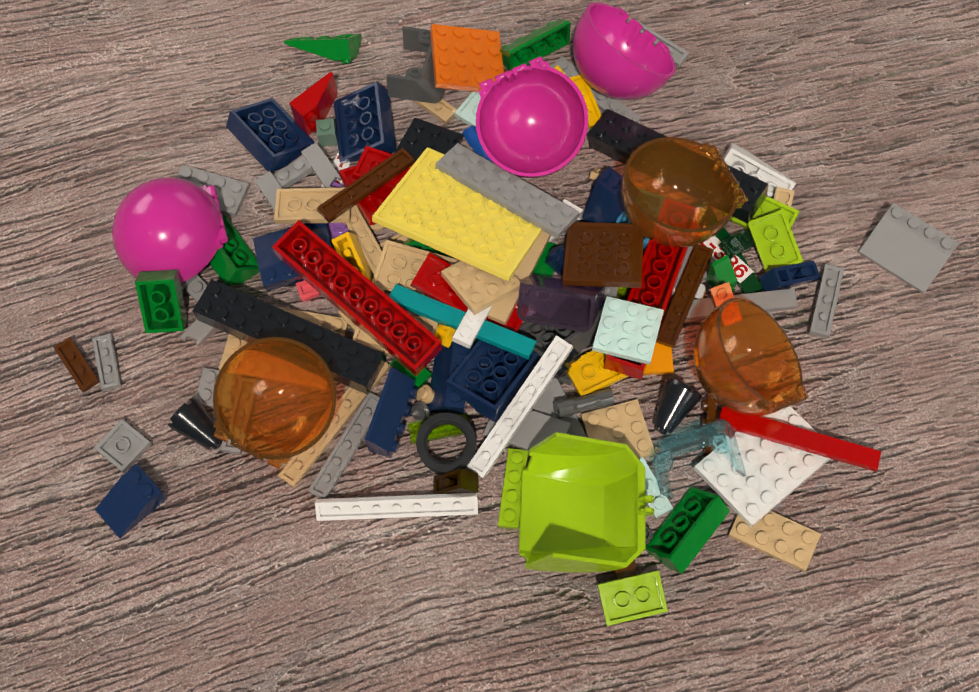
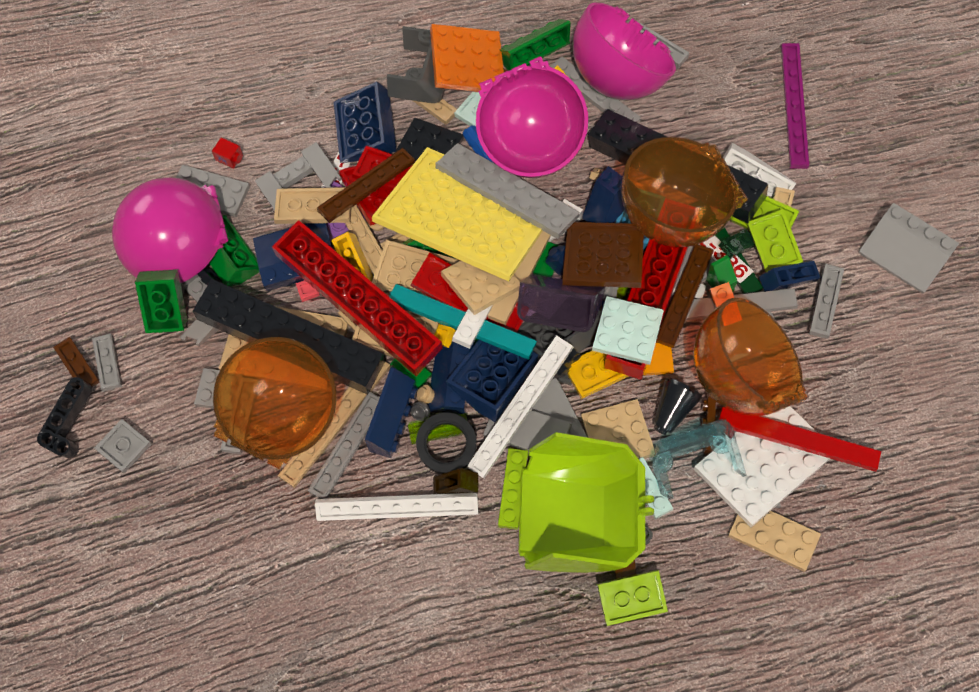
dark blue slope [95,464,167,539] -> none
black cone [167,397,223,450] -> none
dark blue slope [226,98,315,172] -> none
green wedge [284,34,362,63] -> none
red slope [289,72,338,135] -> none
sand green brick [316,118,338,147] -> none
dark grey axle [553,389,615,419] -> none
yellow plate [570,75,602,129] -> none
green slope [645,487,730,574] -> none
none -> black beam [37,377,92,459]
none -> black plate [197,268,222,285]
none -> red brick [212,137,243,169]
none -> magenta tile [781,43,809,169]

